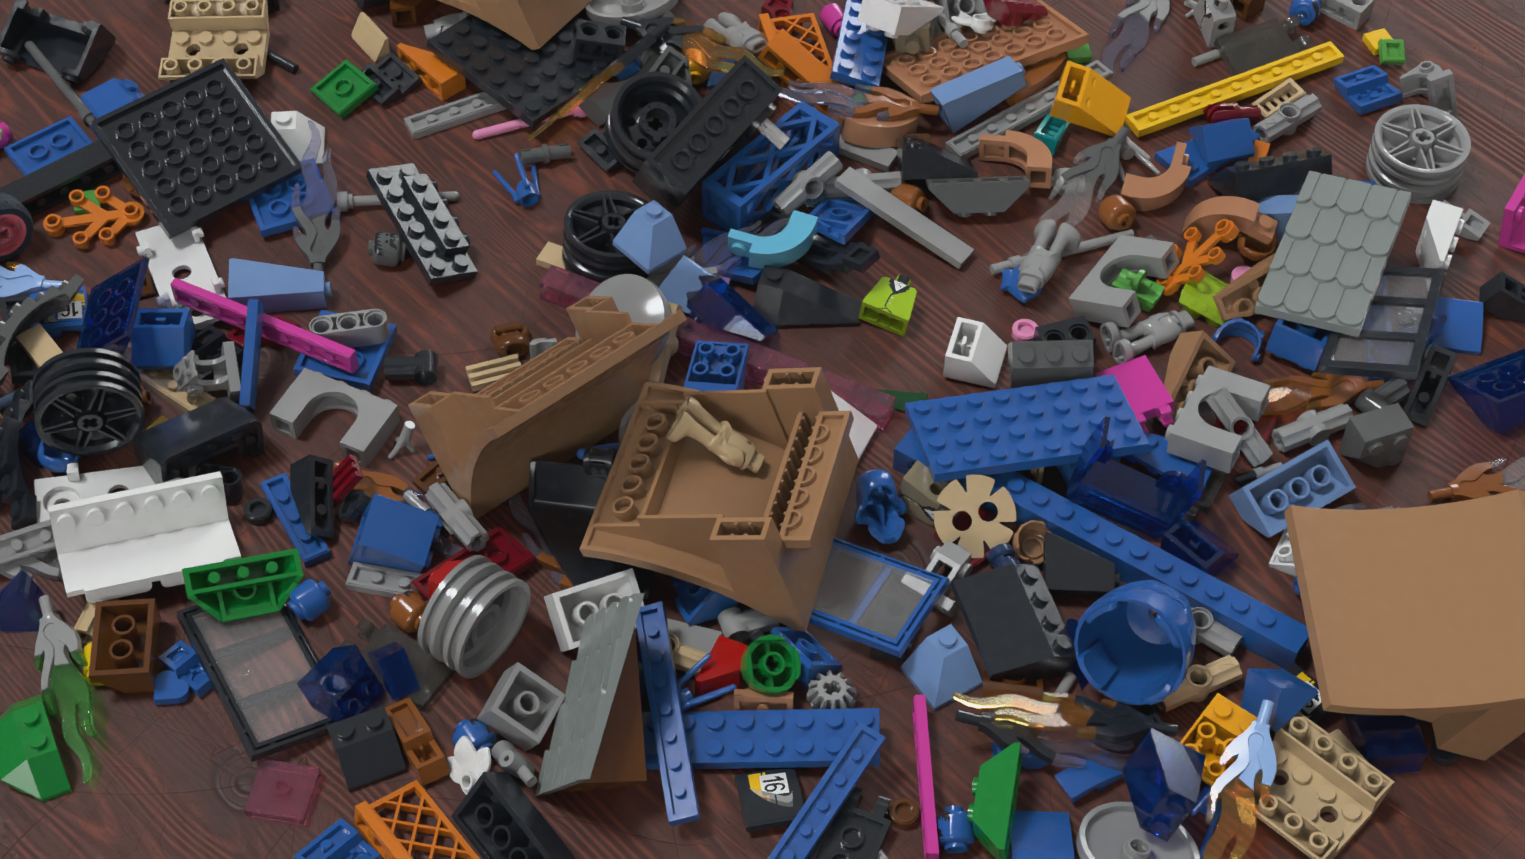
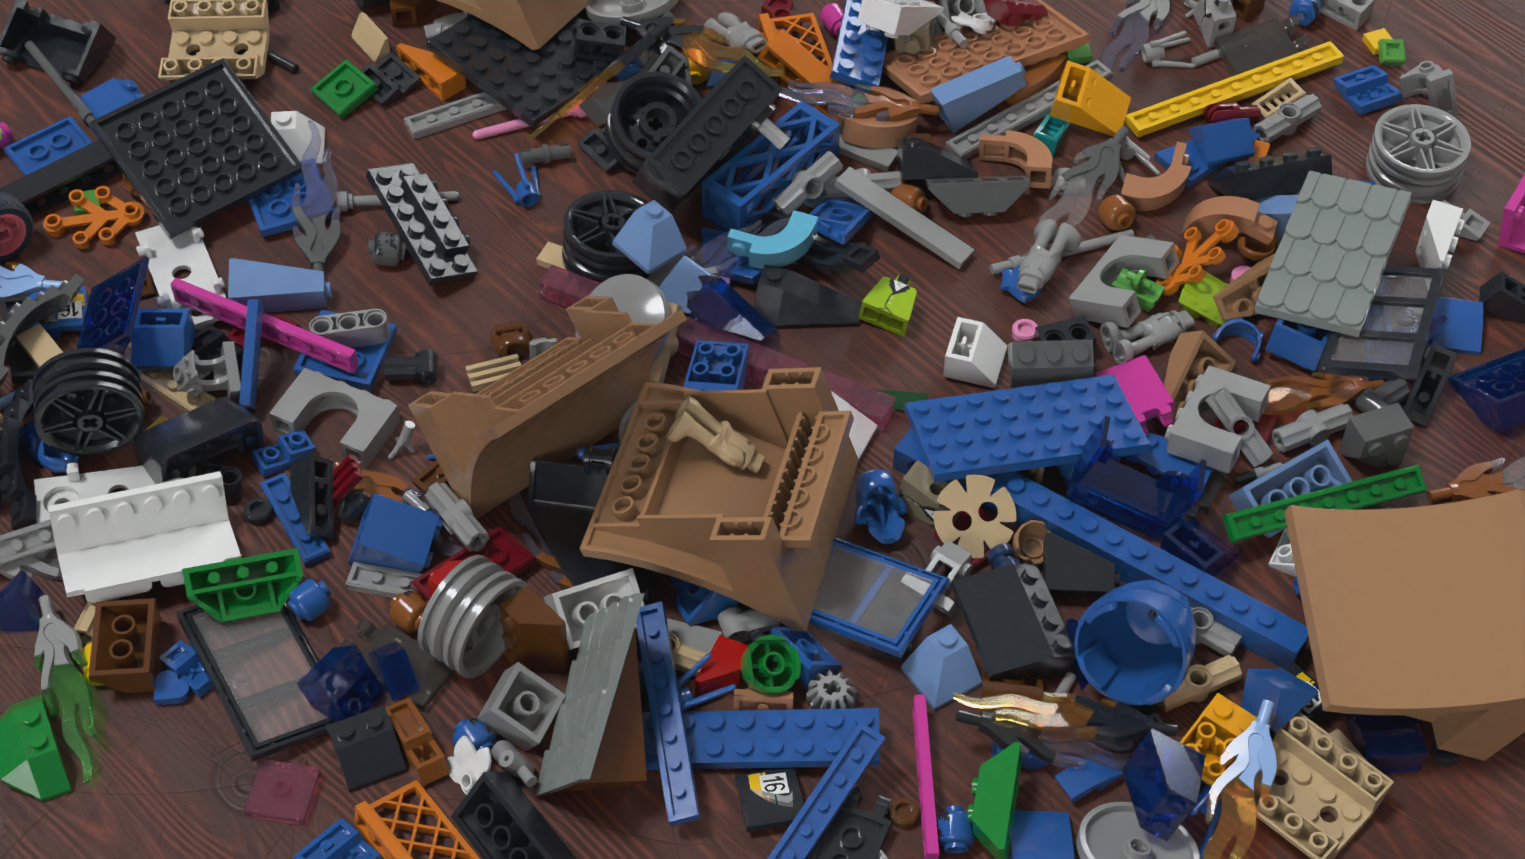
none -> blue slope [251,429,315,477]
none -> reddish brown slope [500,585,570,674]
none -> light grey plant [1141,31,1195,68]
none -> green tile [1222,464,1428,543]

